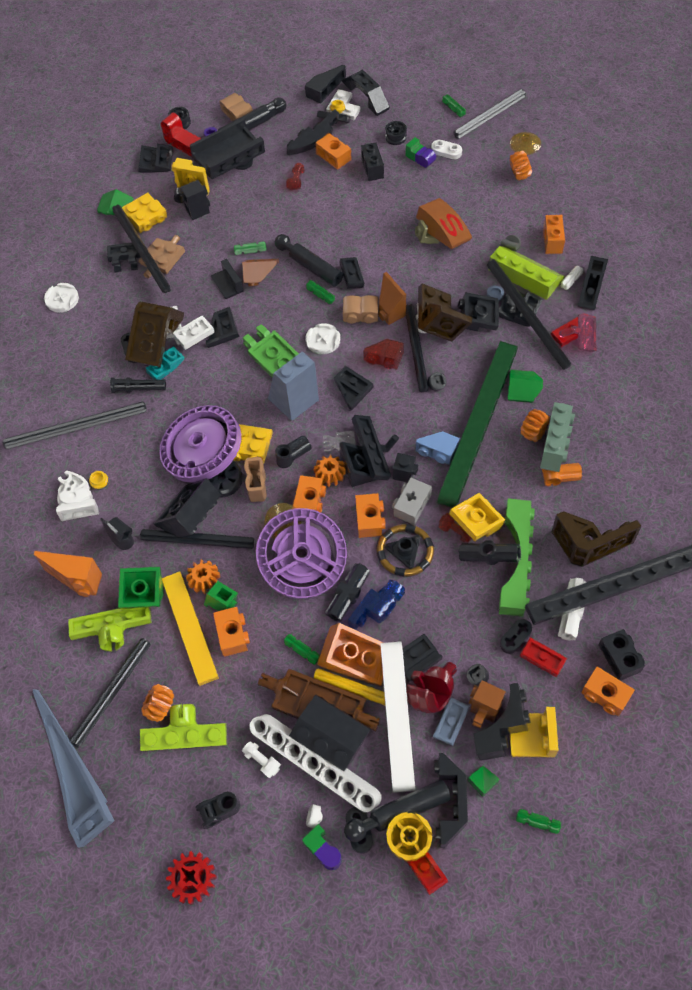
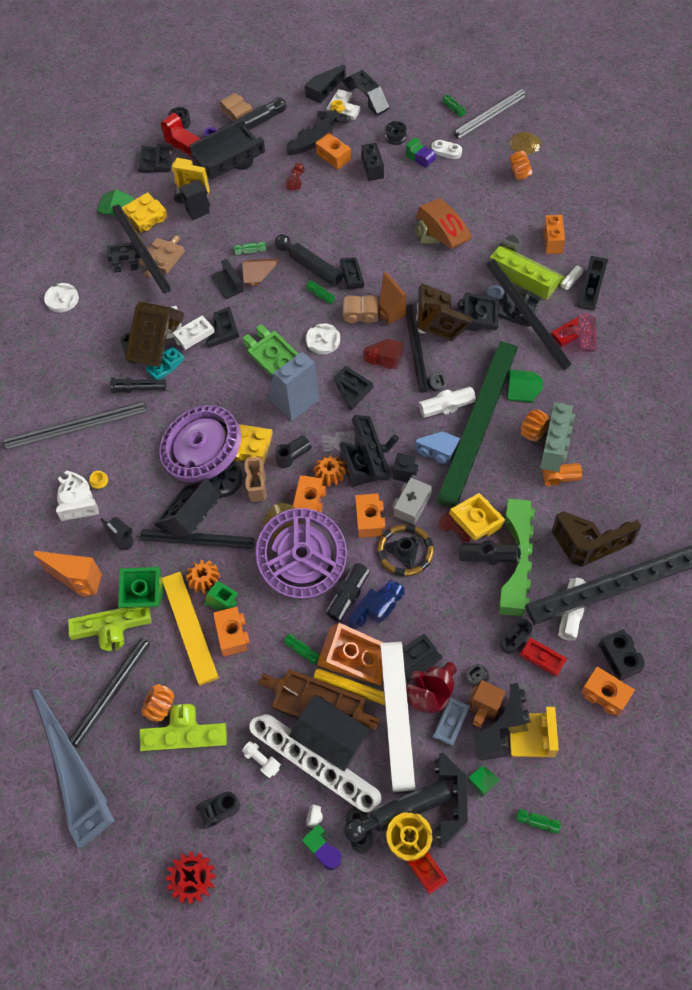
none -> white piece [419,387,476,418]

